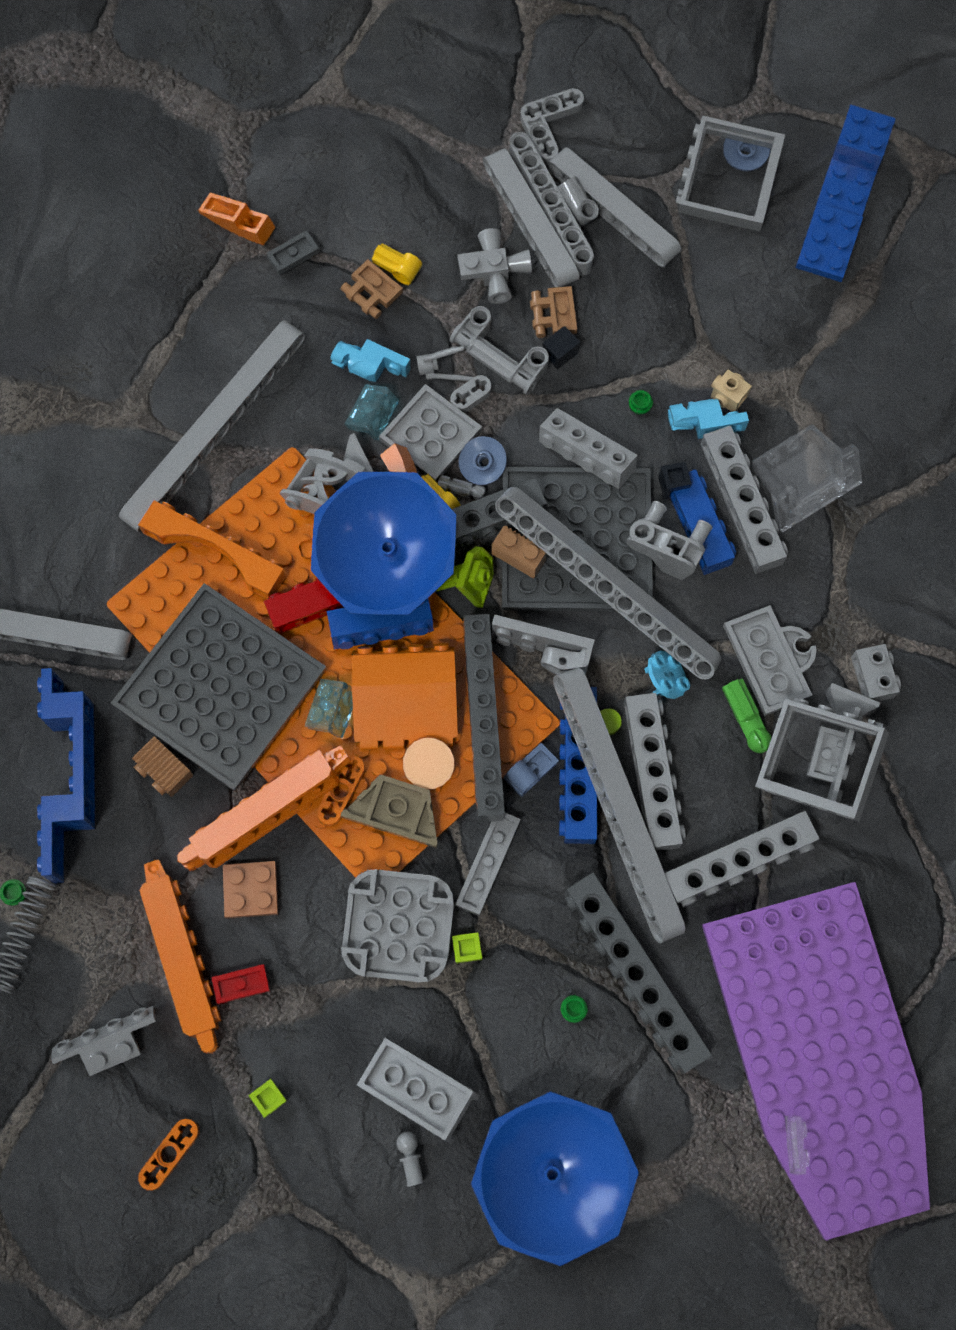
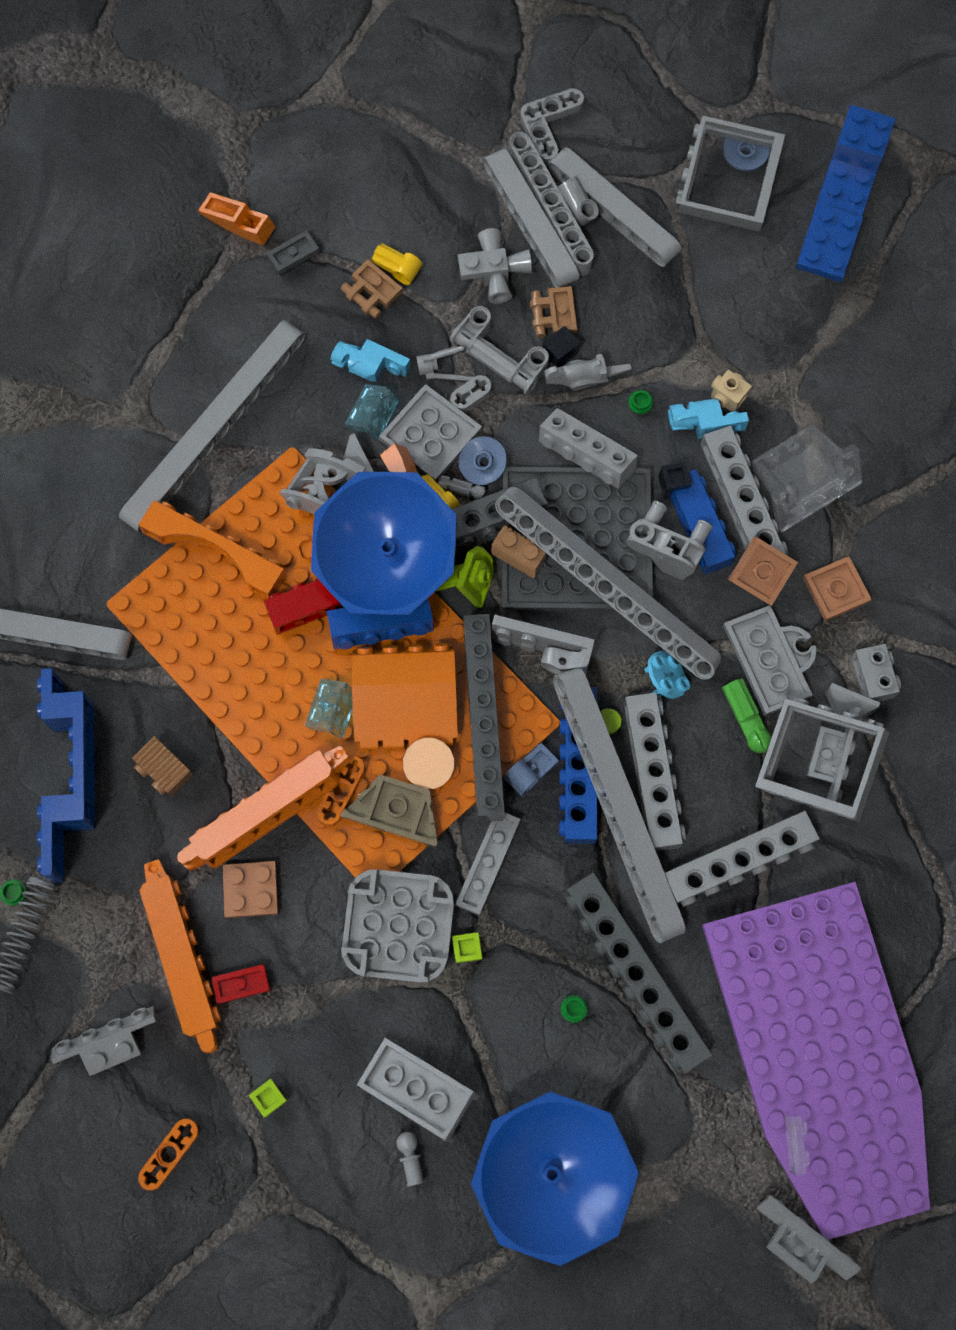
dark grey plate [111,583,327,792] -> none
none -> light grey animal [544,354,631,391]
none -> nougat plate [728,536,798,606]
none -> light grey bracket [757,1195,861,1284]
none -> nougat plate [803,556,872,621]

